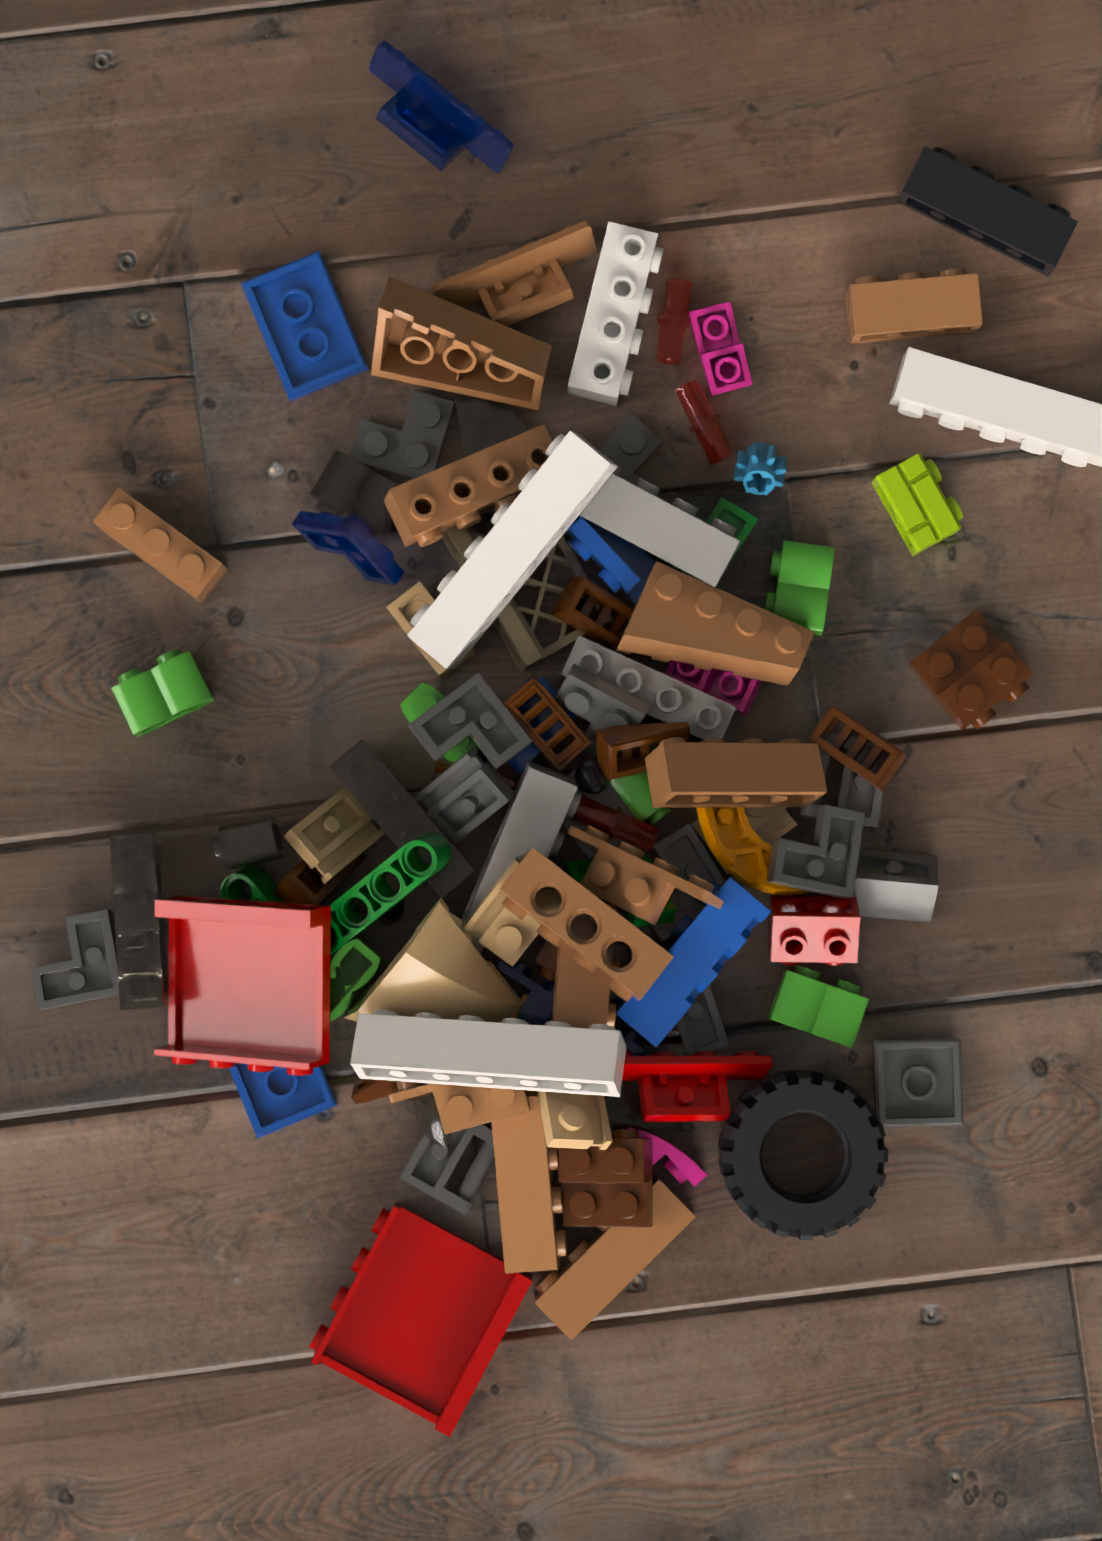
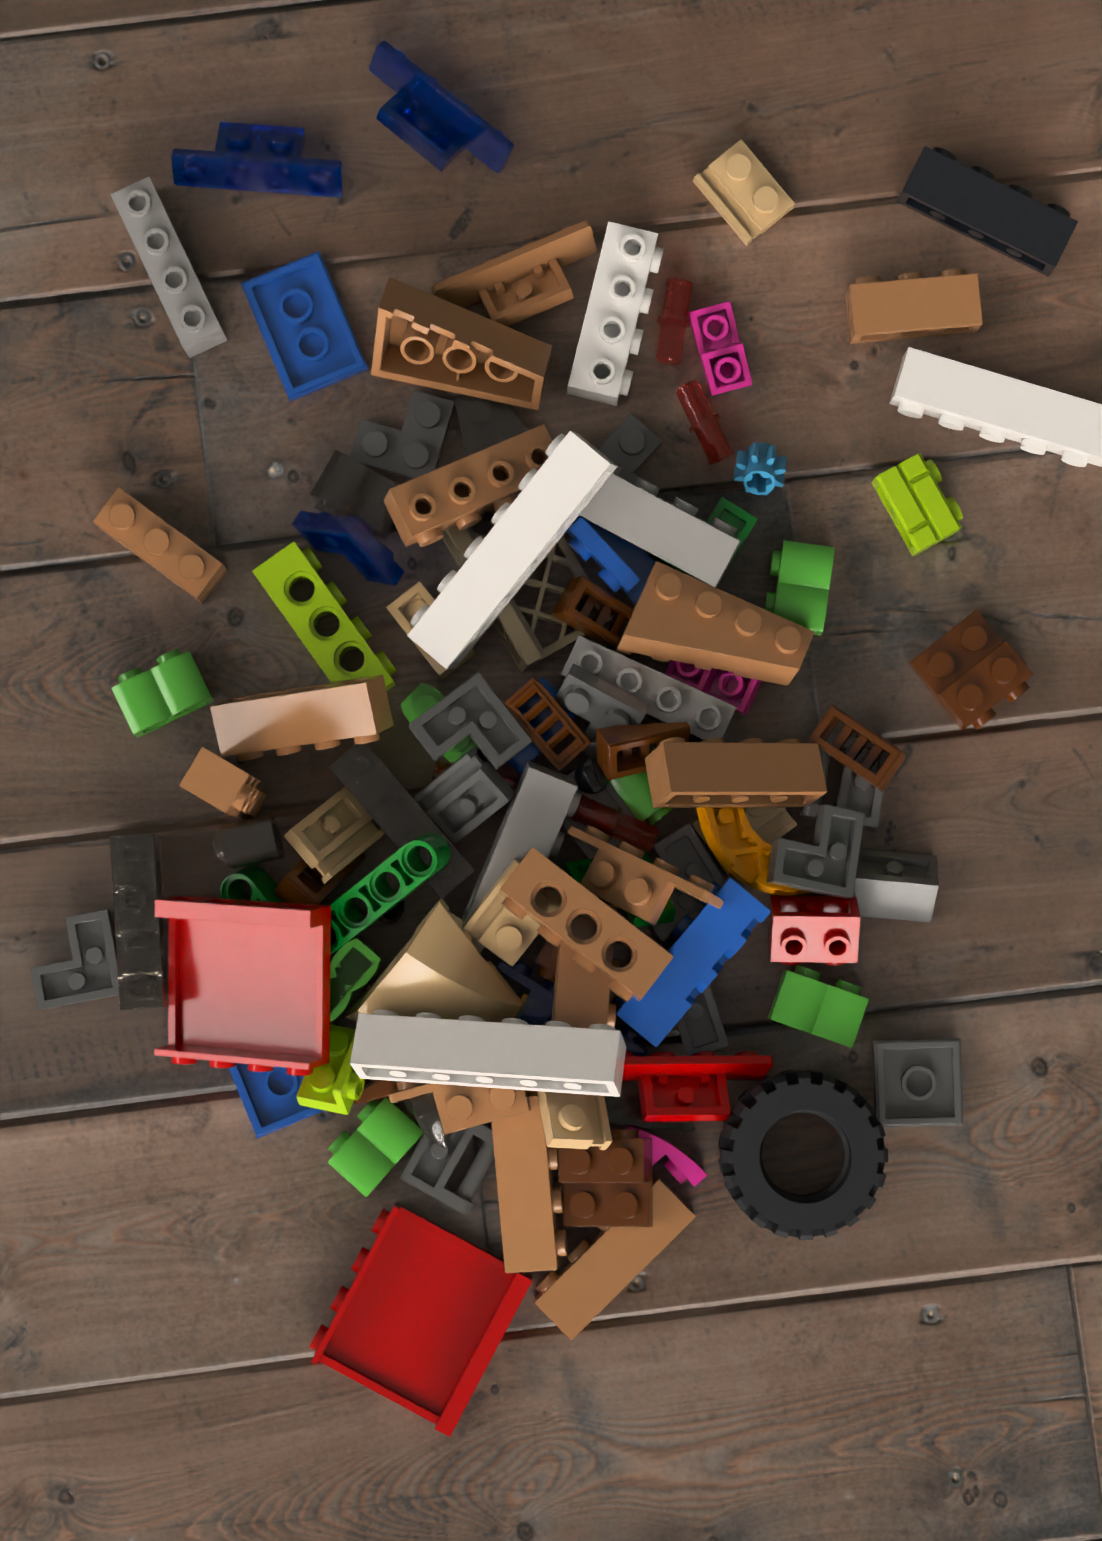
none -> light grey brick [110,177,228,358]
none -> clear blue bracket [171,122,343,198]
none -> medium nougat brick [179,747,268,821]
none -> medium nougat brick [210,675,394,761]
none -> lime brick [252,541,397,691]
none -> lime bracket [296,1024,364,1115]
none -> bright green brick [327,1096,425,1197]
none -> tan plate [693,139,795,246]

